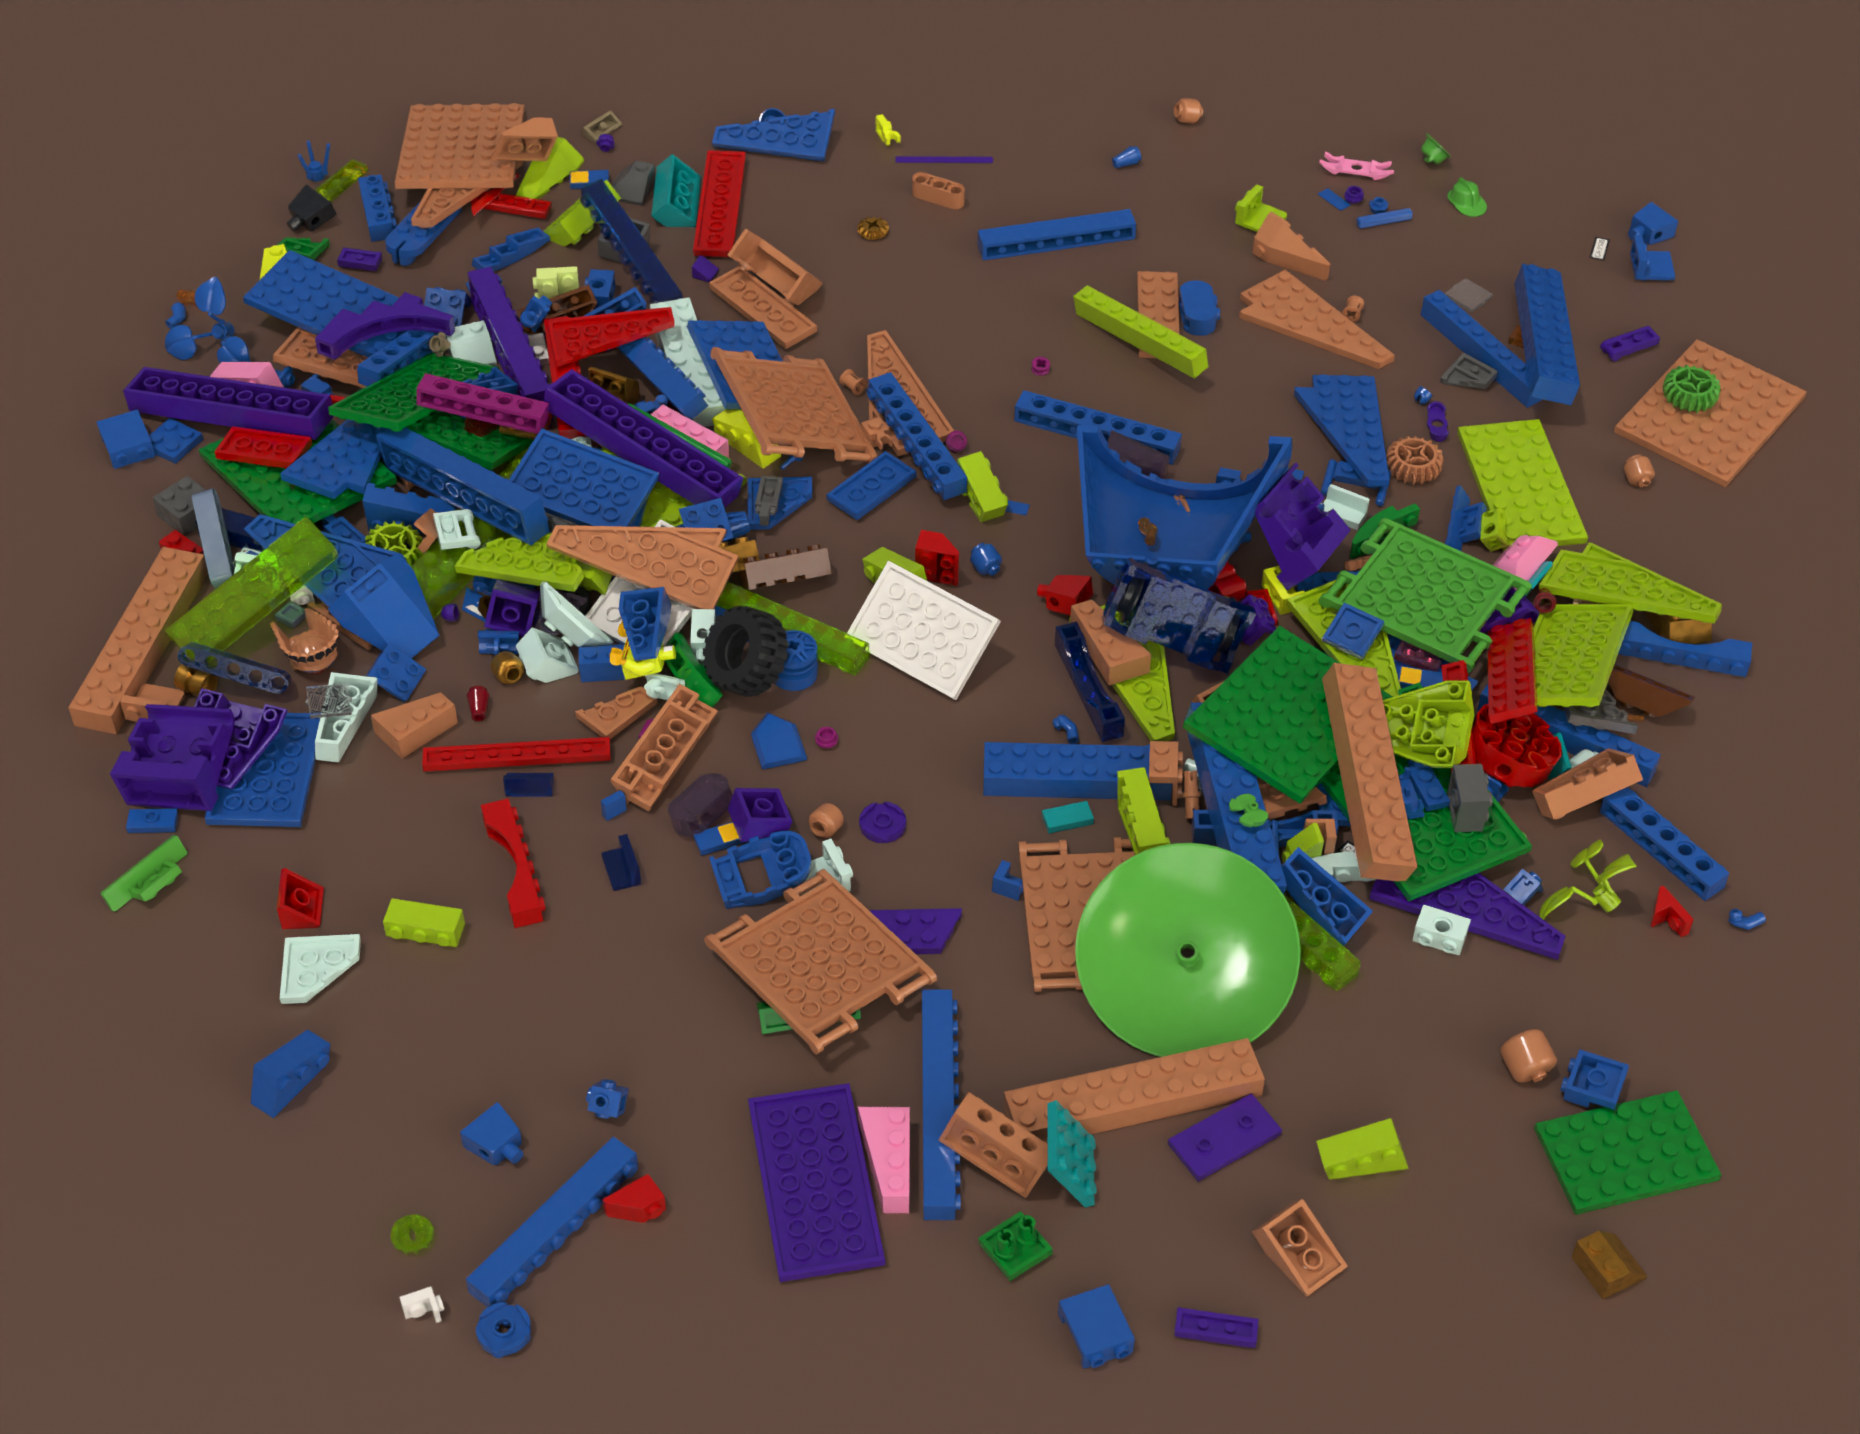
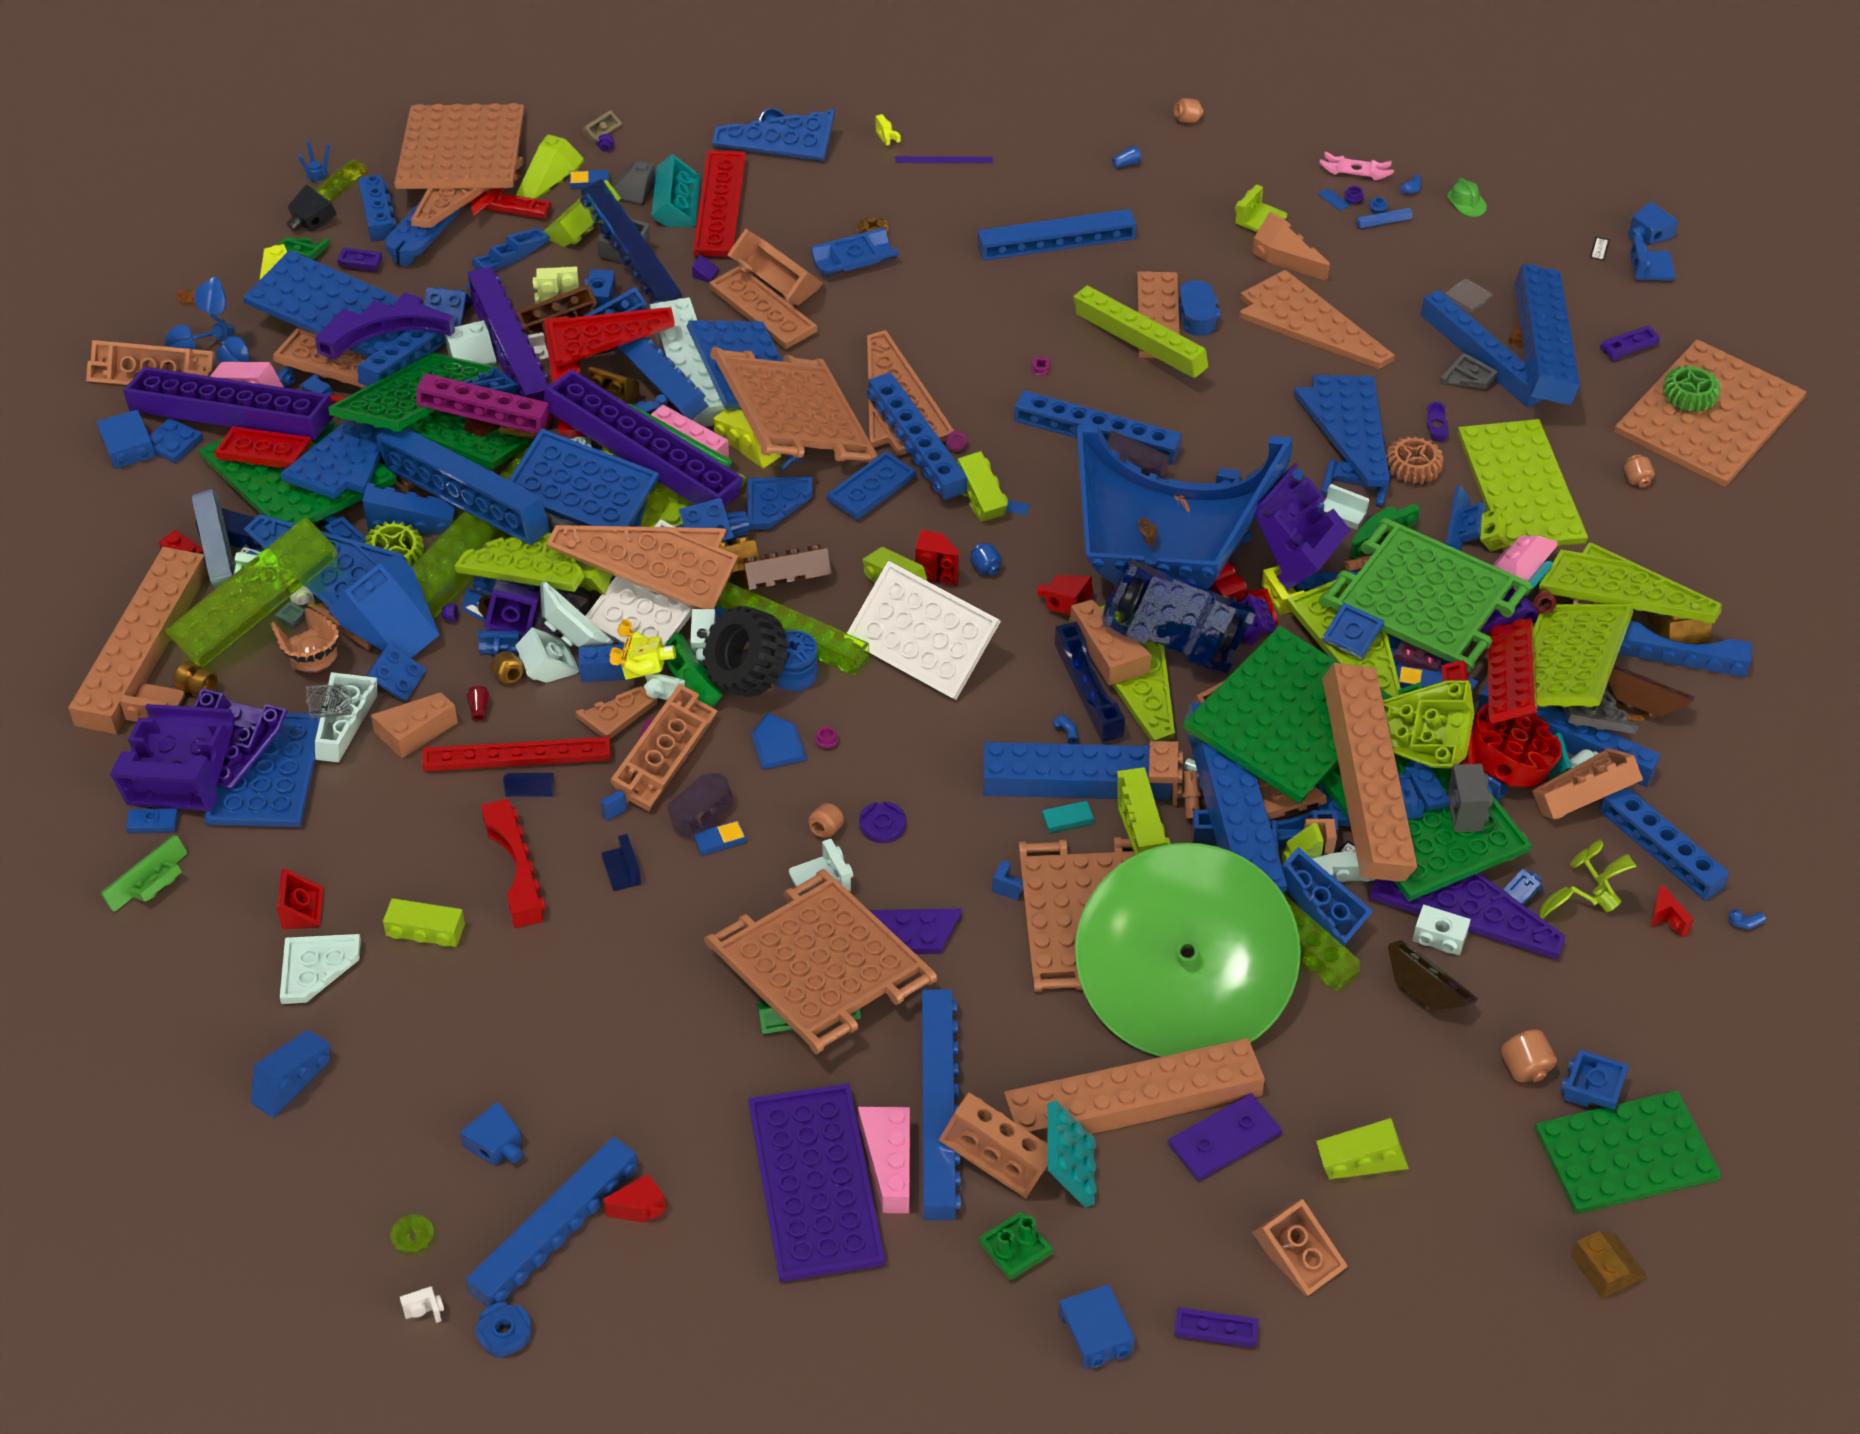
dark grey brick [152,476,206,536] -> none
blue arm [165,302,186,329] -> none
beam [177,642,291,694] -> none
nougat panel [414,509,439,553] -> none
dark tan plate [429,332,451,357] -> none
light aqua plate [433,509,481,550] -> none
nougat slope [491,117,558,161] -> none
blue hips [519,295,552,333] -> none
blue brick [586,1079,629,1118] -> none
blue wedge [618,587,672,661] -> none
blue slope [709,831,811,909] -> none
dark purple brick [728,788,792,842] -> none
dark grey hinge [755,476,783,526] -> none
nougat bush [839,369,867,395] -> none
nougat plate [861,416,893,450] -> none
nougat beam [912,172,965,209] -> none
bright green piece [1228,794,1268,827] -> none
nougat bush [1342,295,1364,322] -> none
blue hinge [1414,386,1433,404] -> none
bright green piece [1421,133,1451,164] -> none
none -> nougat slope [86,340,215,385]
none -> blue piece [811,228,899,277]
none -> dark brown wedge [1388,940,1478,1011]
none -> blue arm [1400,175,1422,194]

